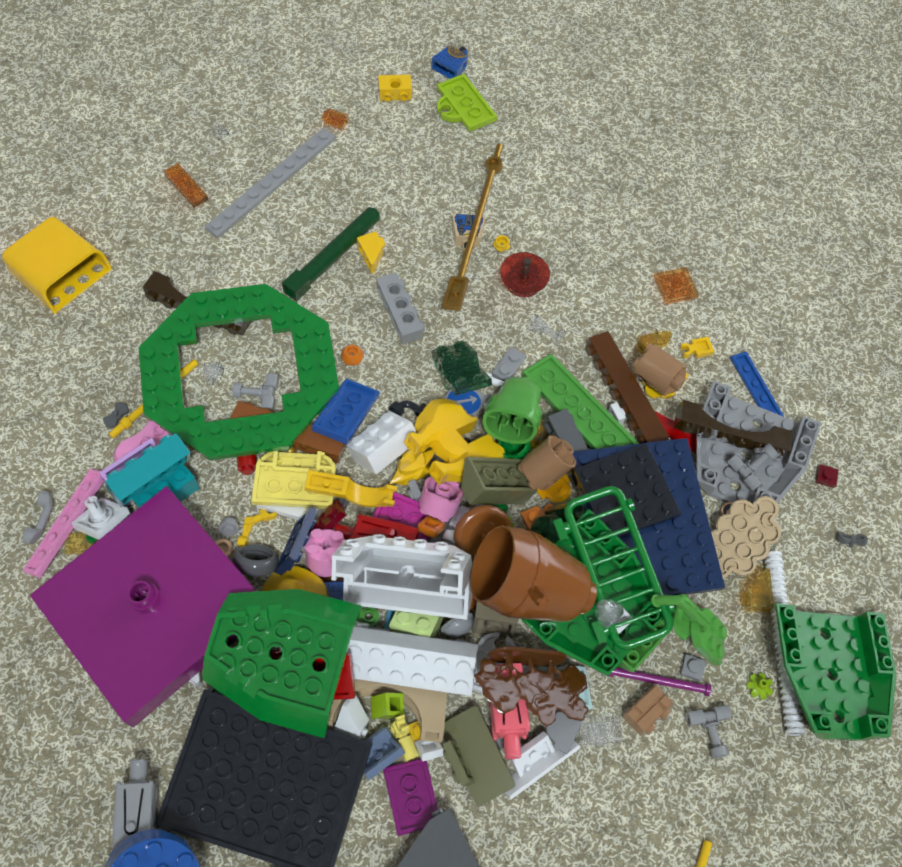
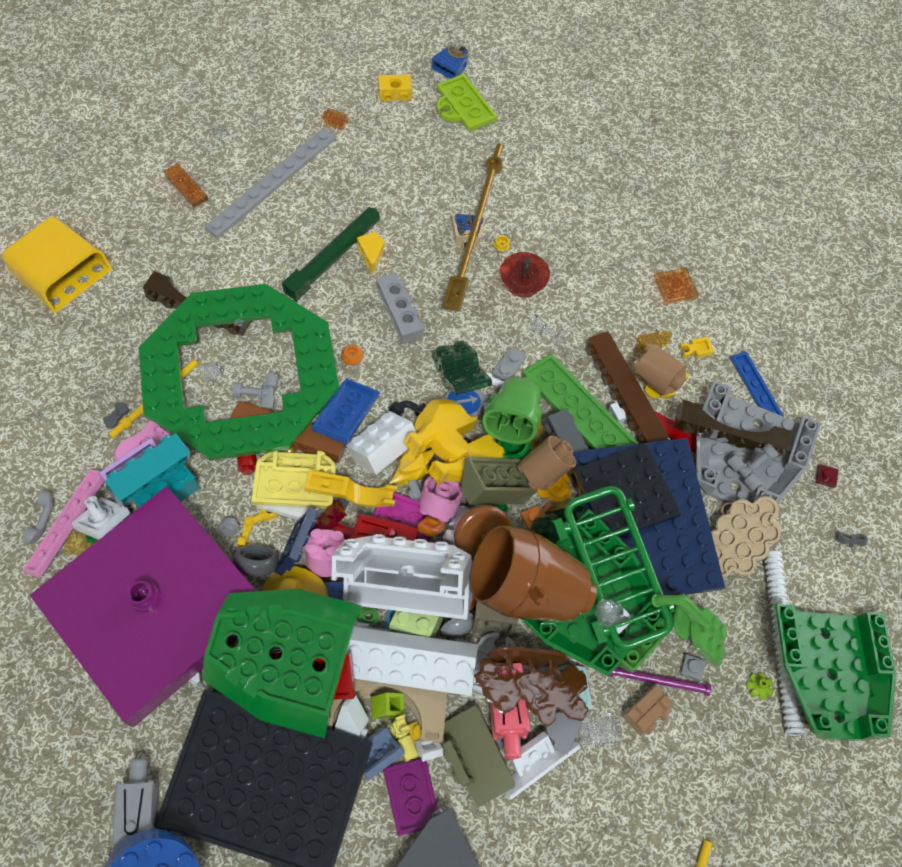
light nougat tile [215,539,233,558] -> none
light grey bar [685,705,732,759] -> none
clear yellow slope [740,568,774,613] -> none

